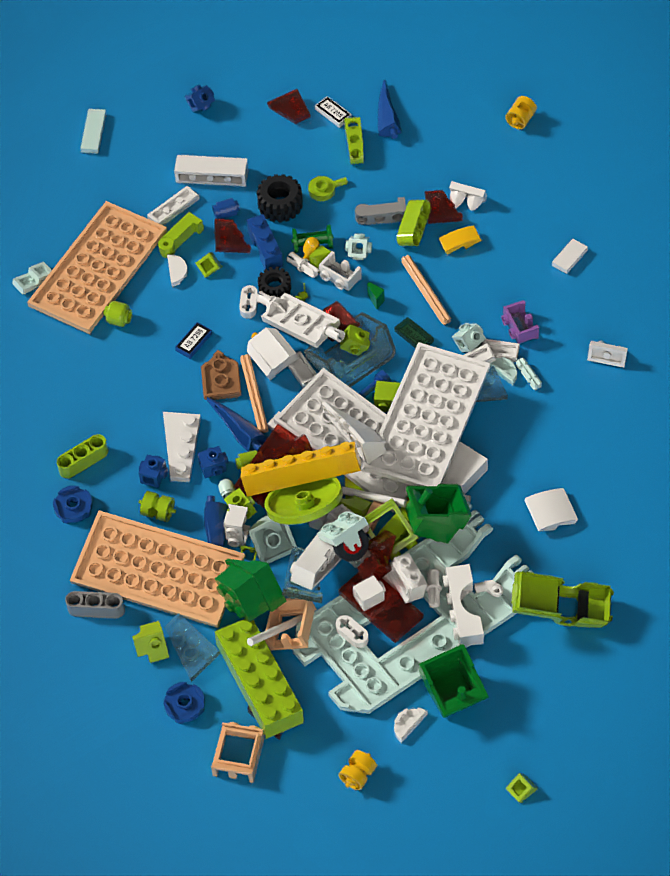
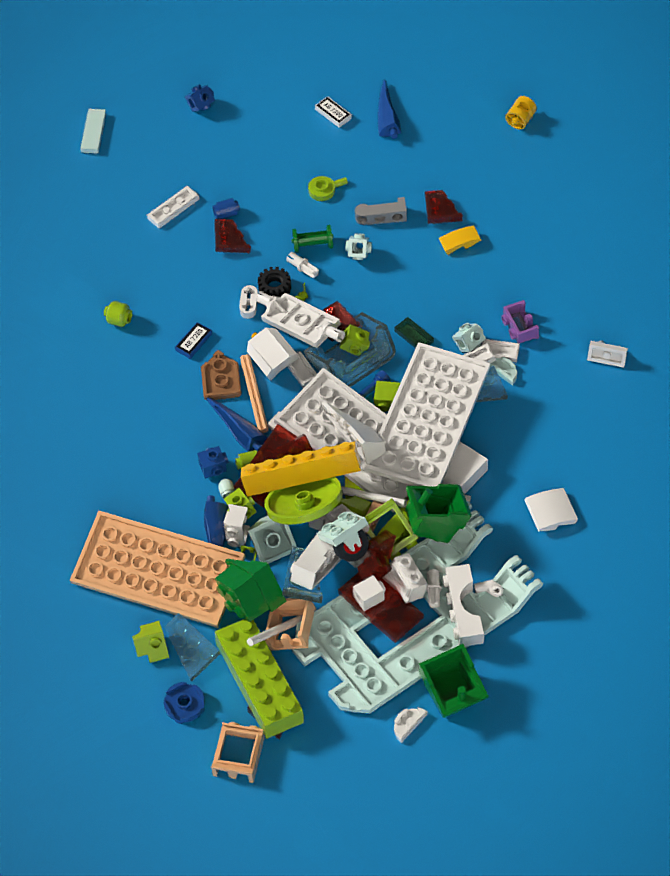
light aqua slope [13,262,52,295] -> none
light nougat plate [27,201,167,334] -> none
blue plate [53,486,93,524] -> none
lime beam [57,434,108,479] -> none
light grey beam [65,591,125,618] -> none
blue brick [139,454,168,488] -> none
lime wheel [139,491,176,522] -> none
lime leg [158,212,204,258] -> none
white wing [163,412,201,482] -> none
white tile [167,255,188,287] -> none
white brick [174,155,248,186] -> none
lime slope [195,252,222,278] -> none
blue arch [246,214,283,271] -> none
black tyre [257,174,303,222] -> none
clear red wing [267,89,311,124] -> none
yellow cylinder [303,237,319,261] -> none
lime slope [309,245,331,273] -> none
white window [319,251,362,291] -> none
white beam [335,615,369,648] -> none
yellow wheel [338,750,377,791] -> none
lime leg [344,117,364,164] -> none
green slope [367,282,385,309] -> none
lime beam [397,200,431,246] -> none
light nougat axle [401,255,451,325] -> none
white tile [449,181,487,211] -> none
lime slope [506,773,538,803] -> none
lime piece [511,571,614,628] -> none
light aqua axle [516,358,542,390] -> none
white tile [552,239,588,274] -> none

